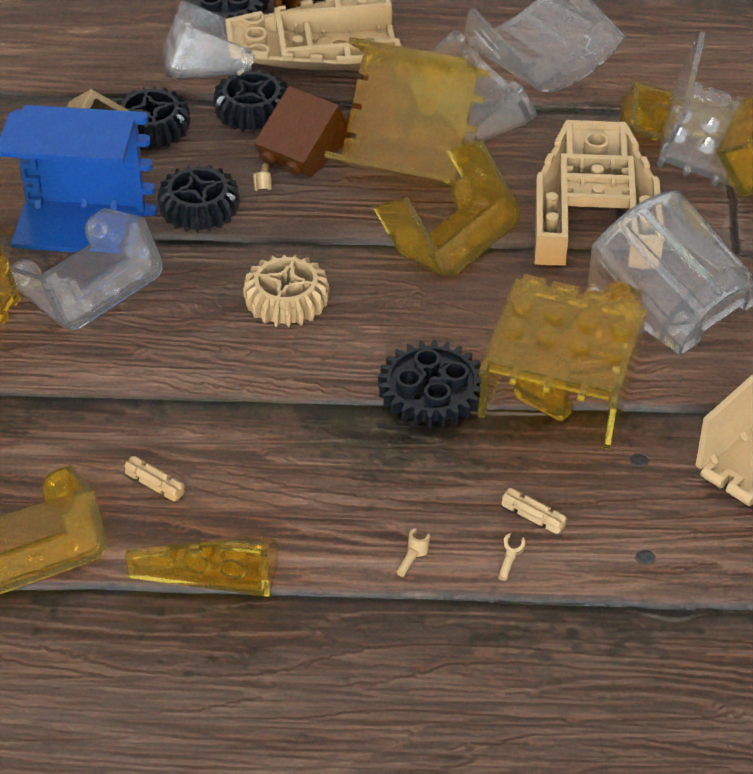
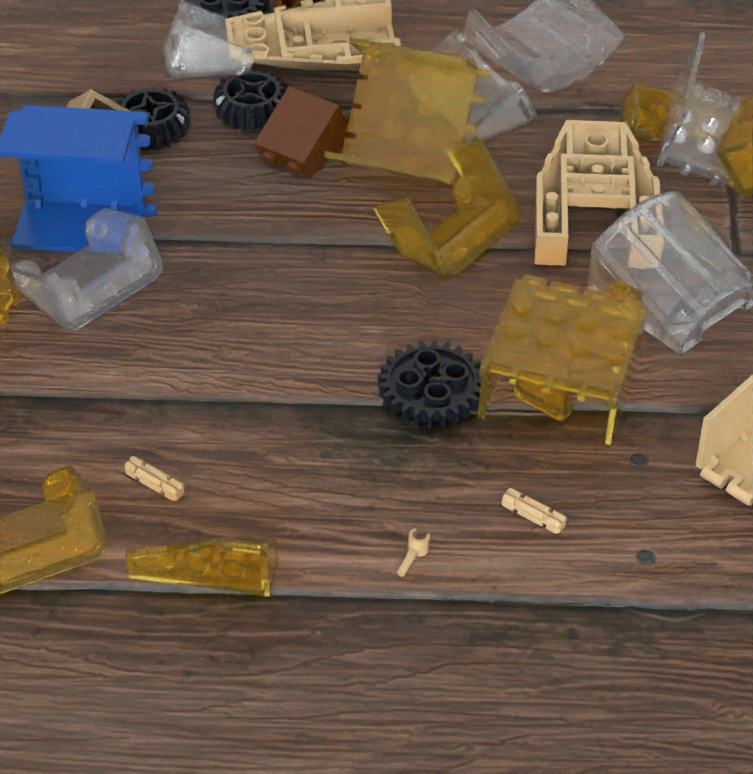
black gear [157,164,240,233] -> none
tan gear [243,254,329,328] -> none
tan hand [253,163,272,191] -> none
tan hand [498,533,525,581] -> none

